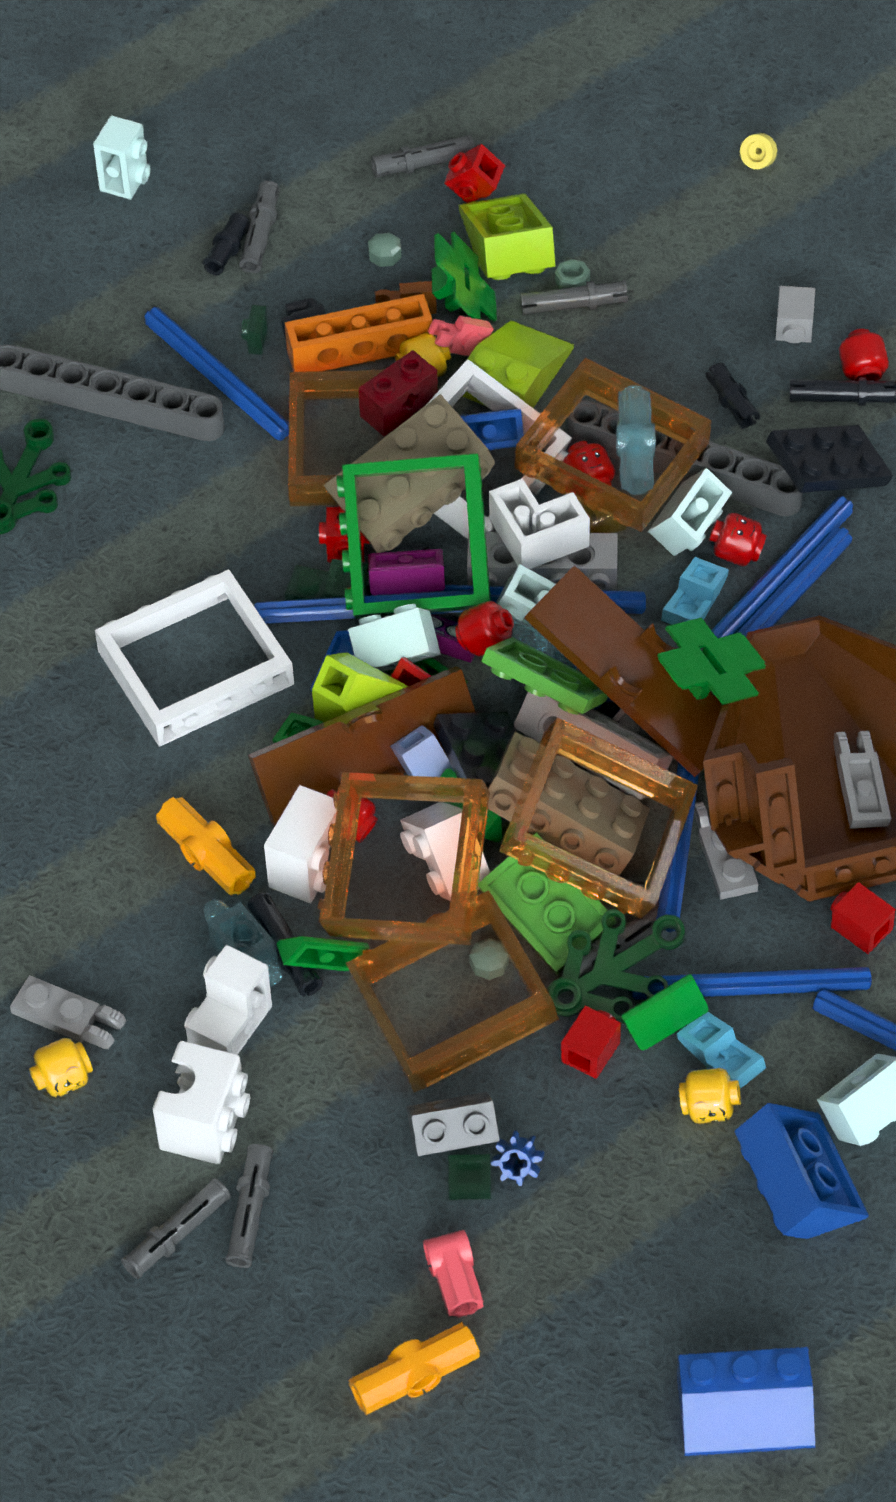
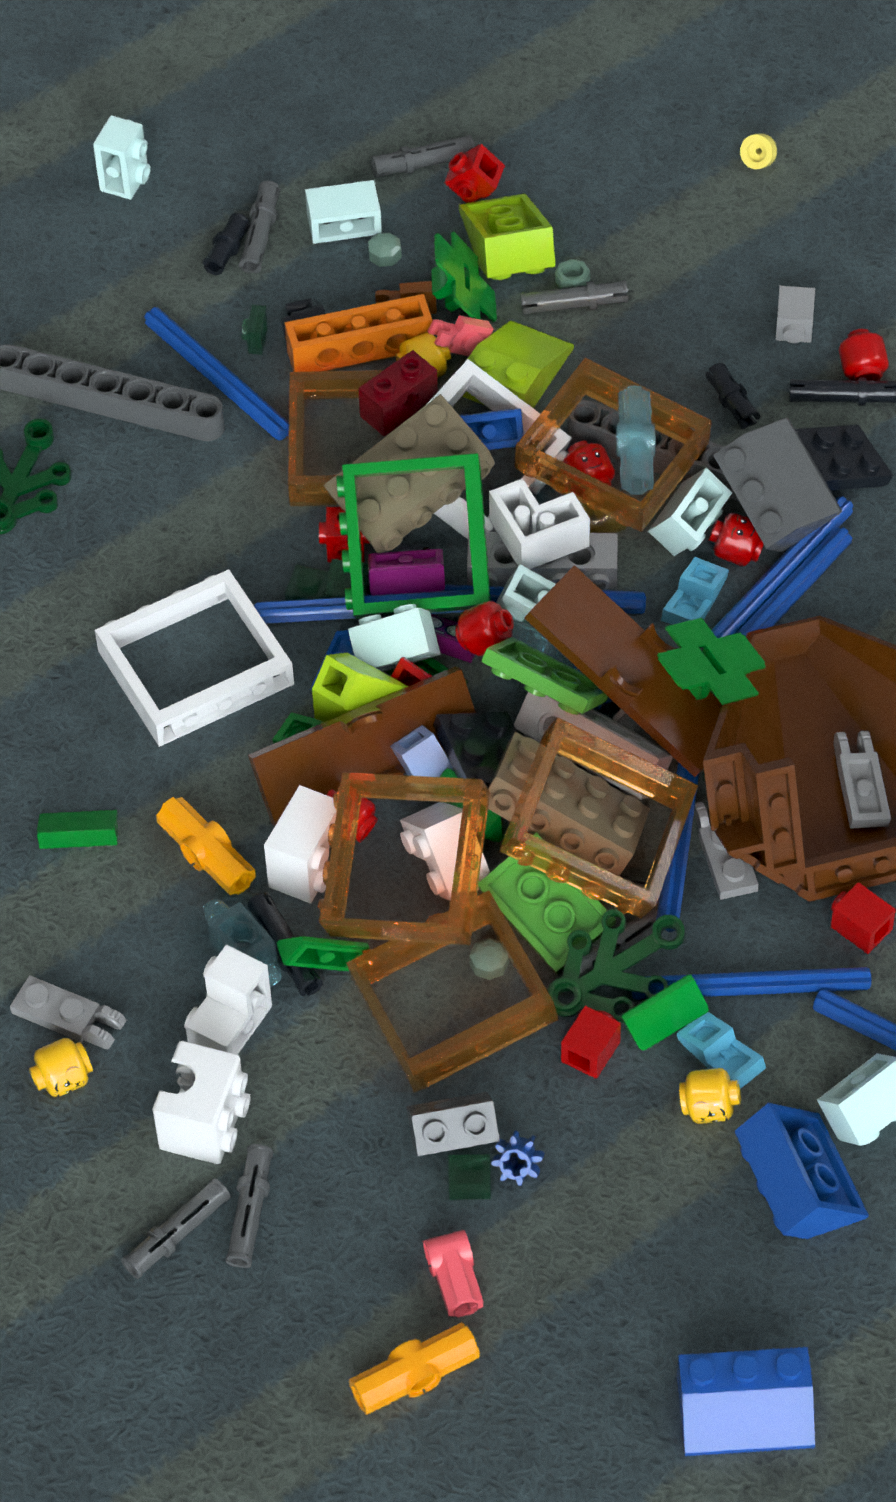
none -> green slope [37,810,118,849]
none -> light aqua brick [305,180,382,244]
none -> dark grey slope [713,418,843,552]

